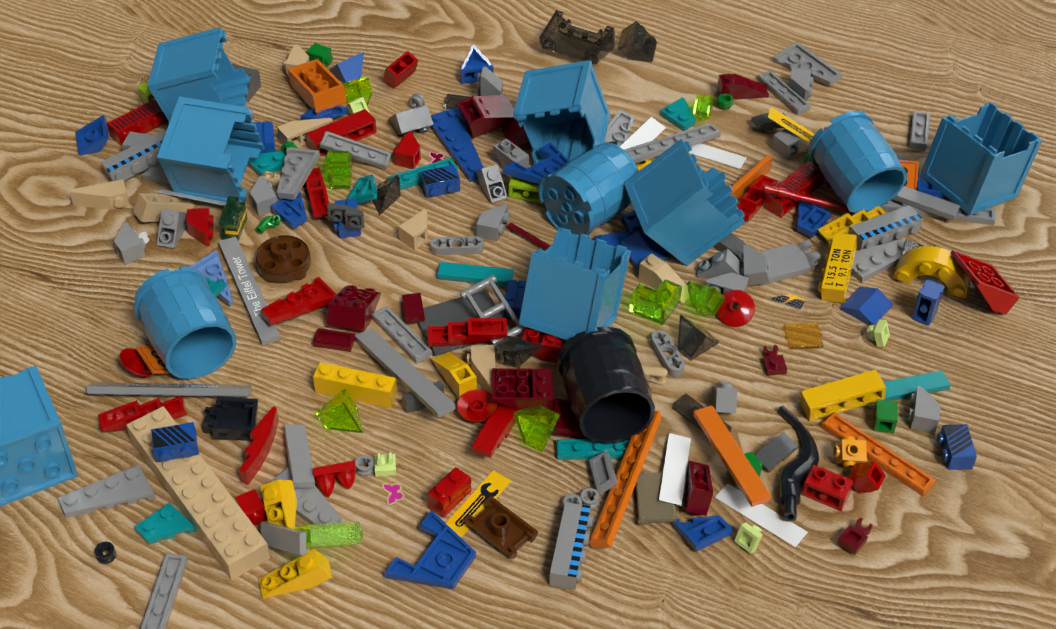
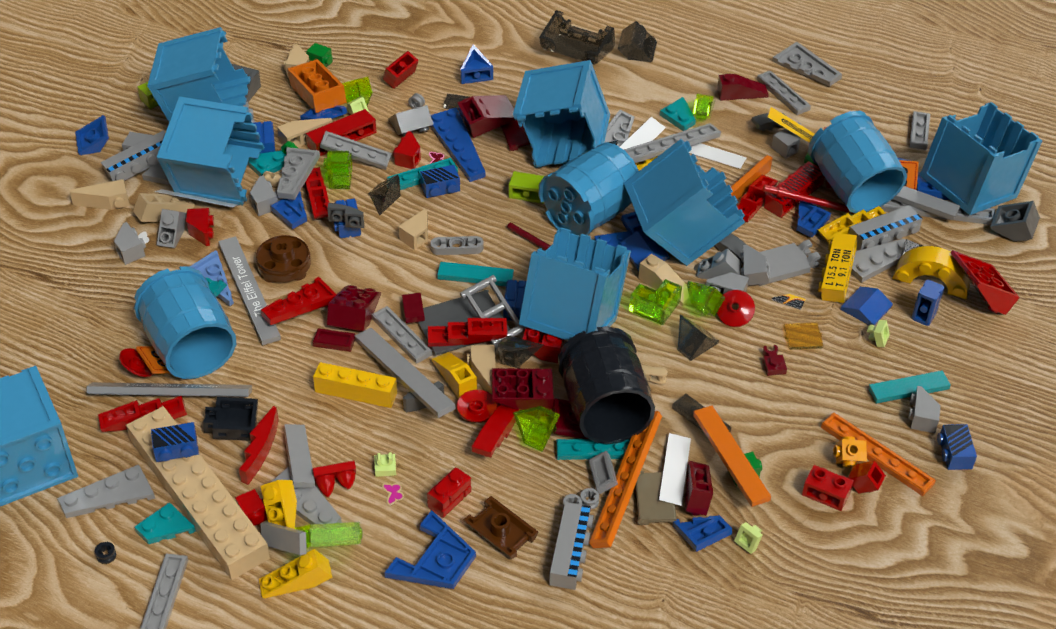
red brick [107,99,169,146] -> none
clear green hips [219,196,247,241] -> none
green arm [255,214,281,234] -> none
clear neon green slope [316,389,363,433] -> none
blue slope [329,52,364,87] -> none
teal wing [347,174,377,204] -> none
light grey bush [355,455,375,476] -> none
yellow sticker [446,470,512,538] -> none
light grey slope [476,164,508,203] -> none
light grey slope [476,204,510,241] -> none
light grey slope [478,66,503,96] -> none
light grey slope [493,138,529,168] -> none
blue wing [502,142,569,184] -> none
light grey beam [651,330,685,377] -> none
light grey slope [713,382,737,413] -> none
white sticker [715,483,808,547] -> none
green tile [717,94,734,109] -> none
dark grey slope [755,432,799,473] -> none
black animal [778,406,819,521] -> none
light grey slope [789,68,814,102] -> none
yellow brick [800,369,886,421] -> none
dark red plate [837,518,873,555] -> none
green brick [873,400,898,433] -> none
none -> dark grey slope [990,201,1040,241]

